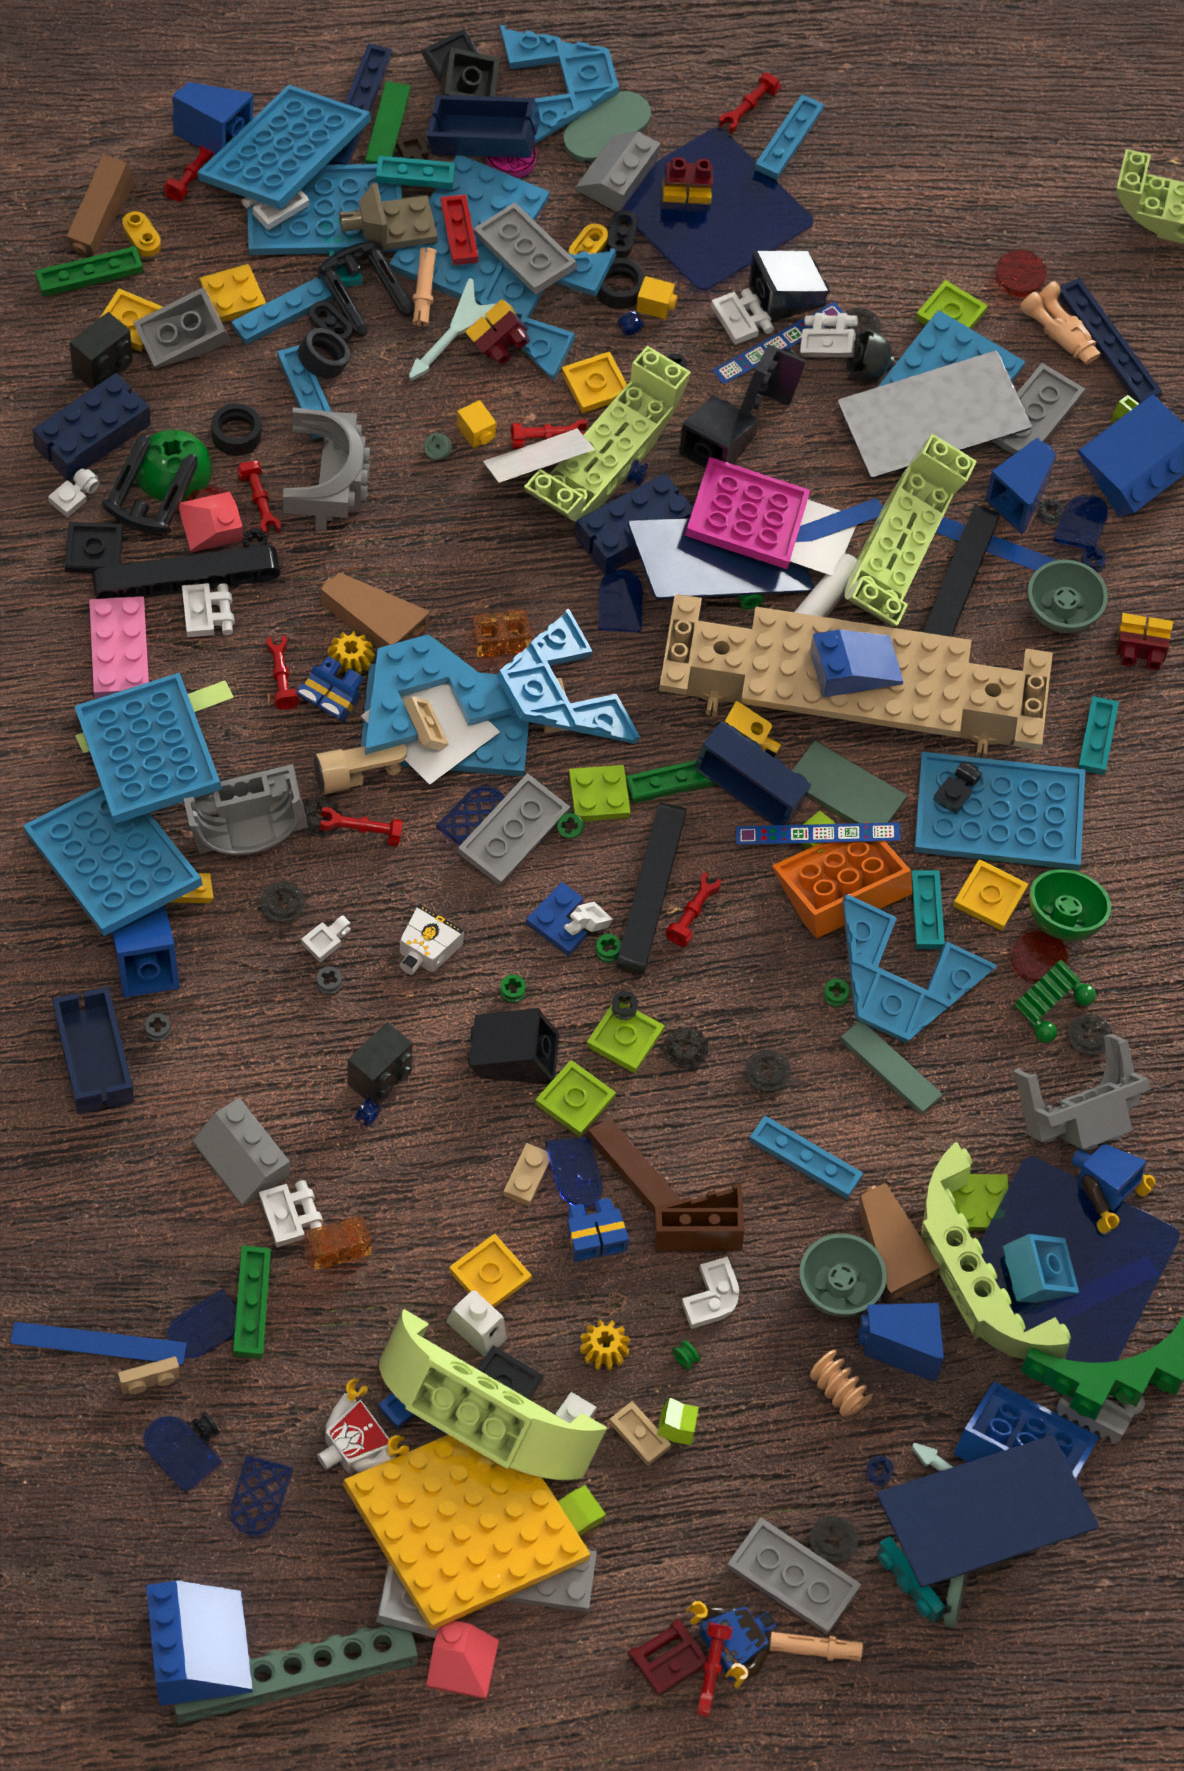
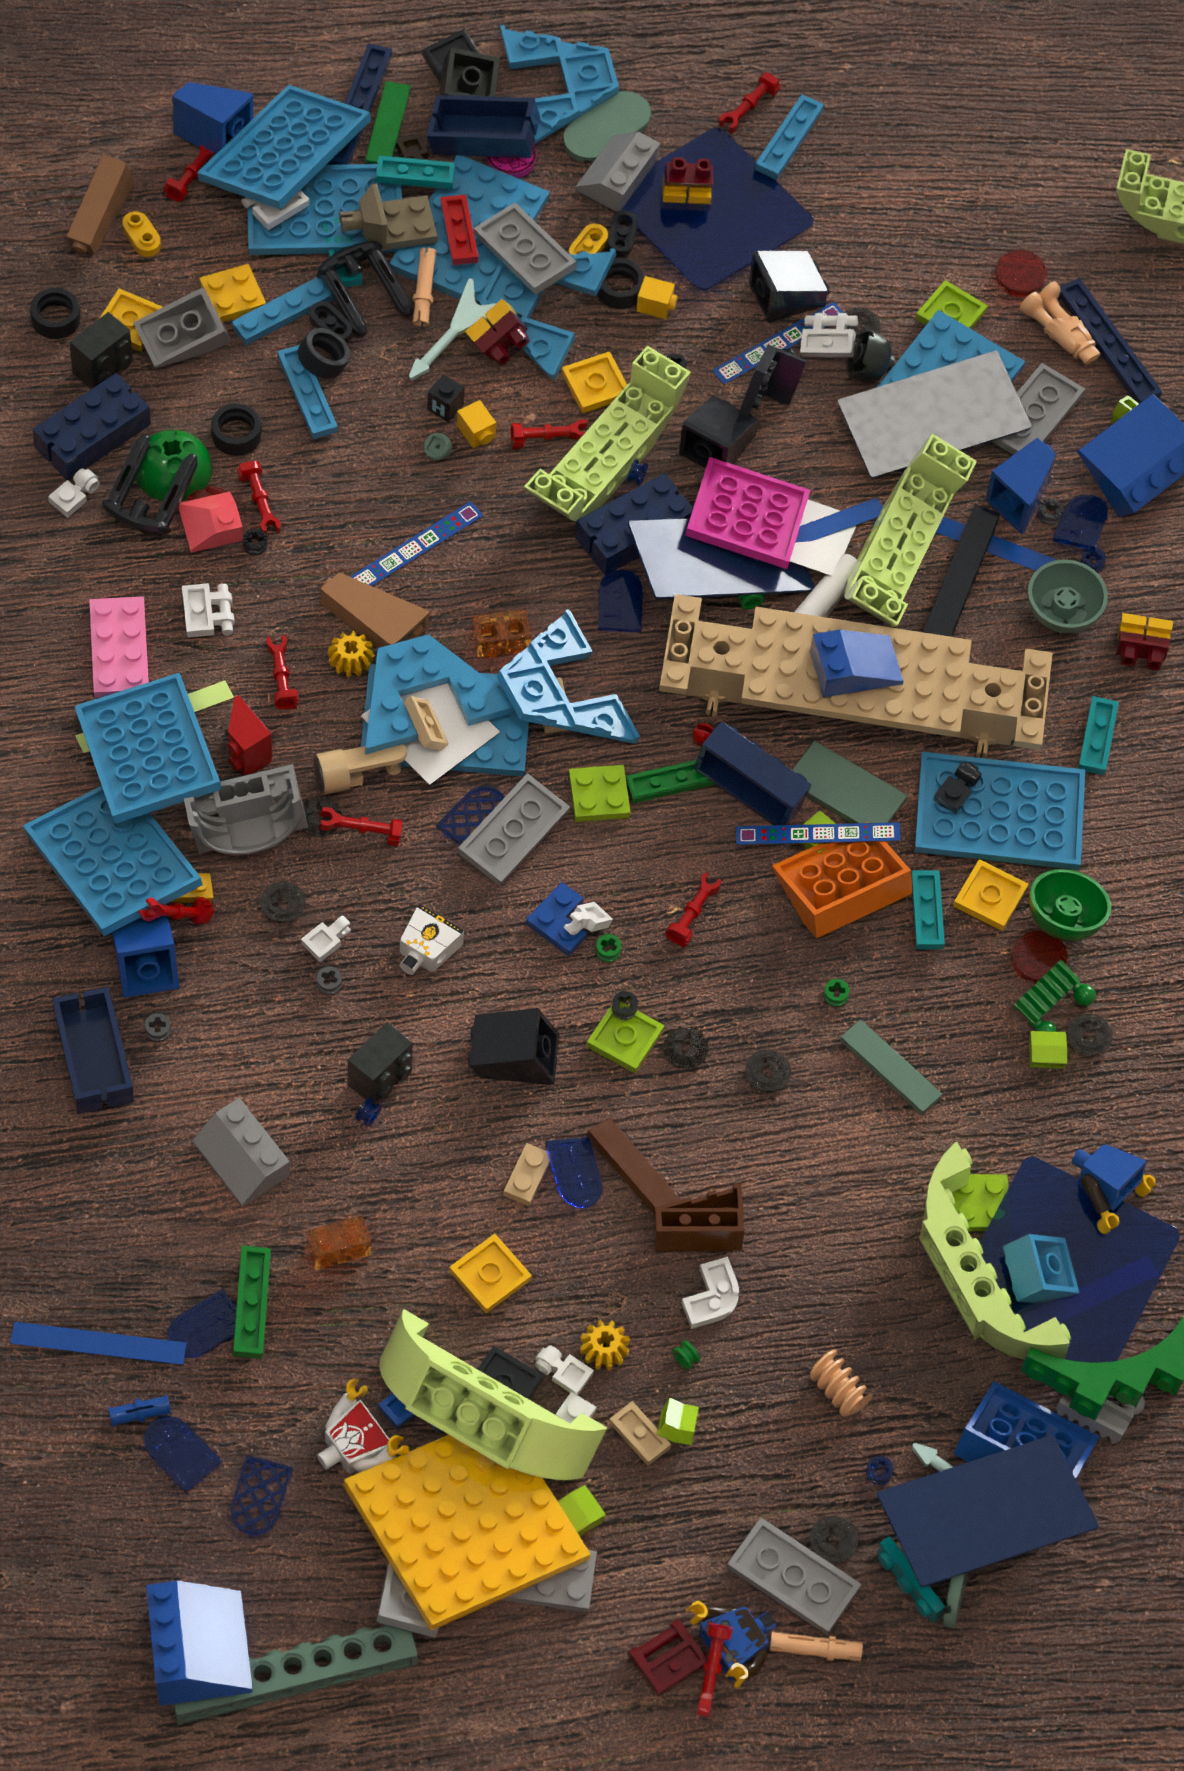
green plate [35,246,143,297] -> none
black plate [65,522,123,573] -> none
black beam [91,545,281,599] -> none
tan plate [118,1356,180,1395] -> none
black bush [192,1412,219,1442] -> none
white plate [259,1180,324,1247] -> none
light grey piece [283,407,370,531] -> none
blue hips [296,656,363,723] -> none
coral slope [426,1620,499,1700] -> none
white torso [446,1290,507,1357] -> none
white sticker [483,429,595,483] -> none
green bush [500,975,526,1003] -> none
lime plate [535,1060,616,1137] -> none
green bush [557,813,584,838] -> none
blue hips [567,1198,629,1263] -> none
black beam [616,802,687,975] -> none
clear blue bush [618,311,644,336] -> none
white plate [711,288,774,345] -> none
yellow torso [724,701,781,757] -> none
dark azure plate [749,1116,863,1200] -> none
sand green piece [799,1234,887,1318] -> none
dark azure wing [842,894,997,1043] -> none
blue slope [857,1303,944,1381] -> none
medium nougat slope [858,1183,940,1304] -> none
light grey piece [1013,1034,1151,1150] -> none
none -> black tyre [30,288,81,339]
none -> blue pin [108,1395,171,1427]
none -> red piece [138,896,216,925]
none -> red slope [227,695,272,776]
none -> sticker [350,501,483,586]
none -> black brick [427,374,465,423]
none -> white plate [534,1345,594,1395]
none -> red hinge [692,722,714,747]
none -> lime piece [1028,1031,1067,1069]

